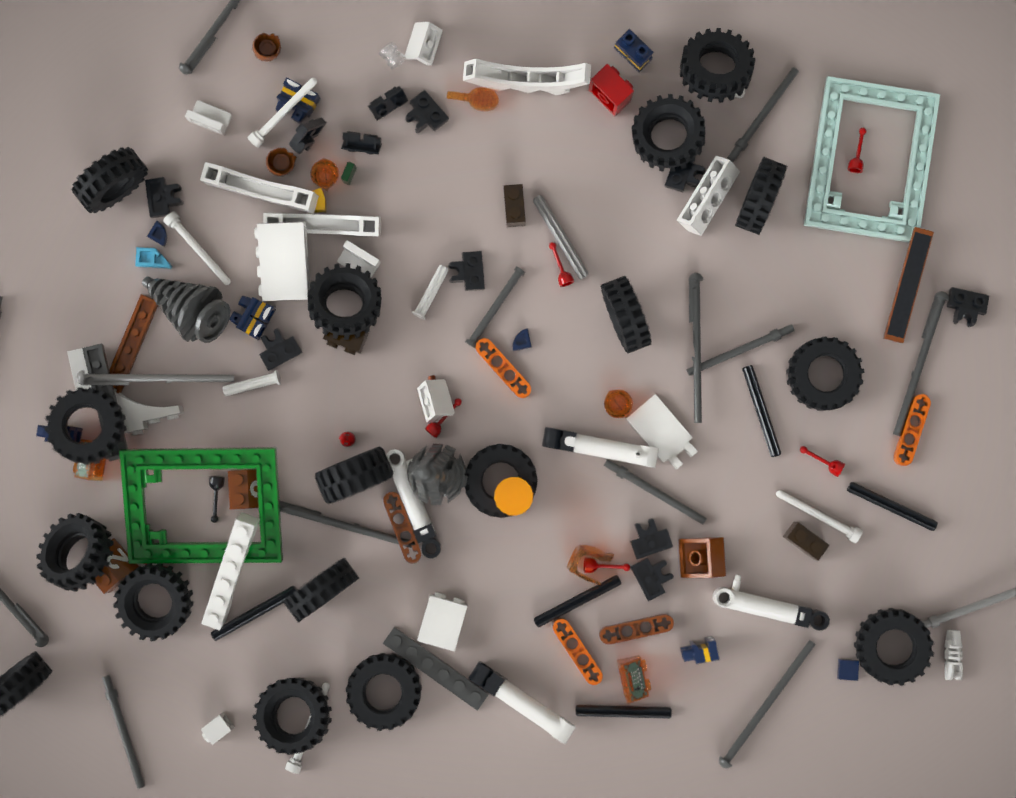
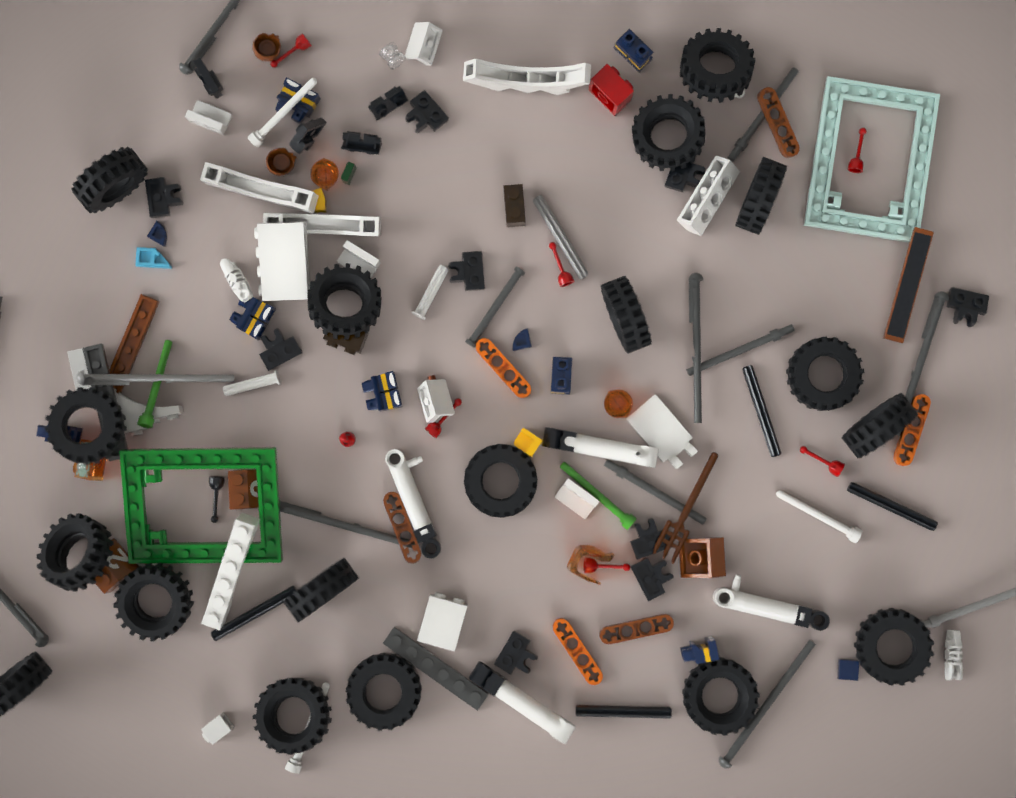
dark grey bar [102,675,145,789] -> none
dark grey plant [142,276,231,343] -> none
white piece [163,211,231,285] -> none
black tyre [315,446,394,504] -> none
dark grey plant [407,444,468,505] -> none
clear orange piece [447,87,499,111] -> none
light orange tile [494,477,533,516] -> none
black axle [534,575,621,627] -> none
slope [617,655,651,704] -> none
dark brown brick [783,521,830,561] -> none
none -> bright green piece [137,340,172,429]
none -> black plate [193,58,224,99]
none -> white hinge [220,258,253,303]
none -> red hinge [270,33,312,68]
none -> dark blue hips [362,371,402,412]
none -> black plate [494,631,538,675]
none -> yellow panel [514,428,543,457]
none -> dark blue hips [550,357,572,395]
none -> white panel [555,478,600,519]
none -> bright green piece [560,462,637,530]
none -> reddish brown piece [653,452,718,564]
none -> black tyre [682,657,760,736]
none -> dark orange beam [757,87,800,158]
none -> black tyre [841,393,918,458]

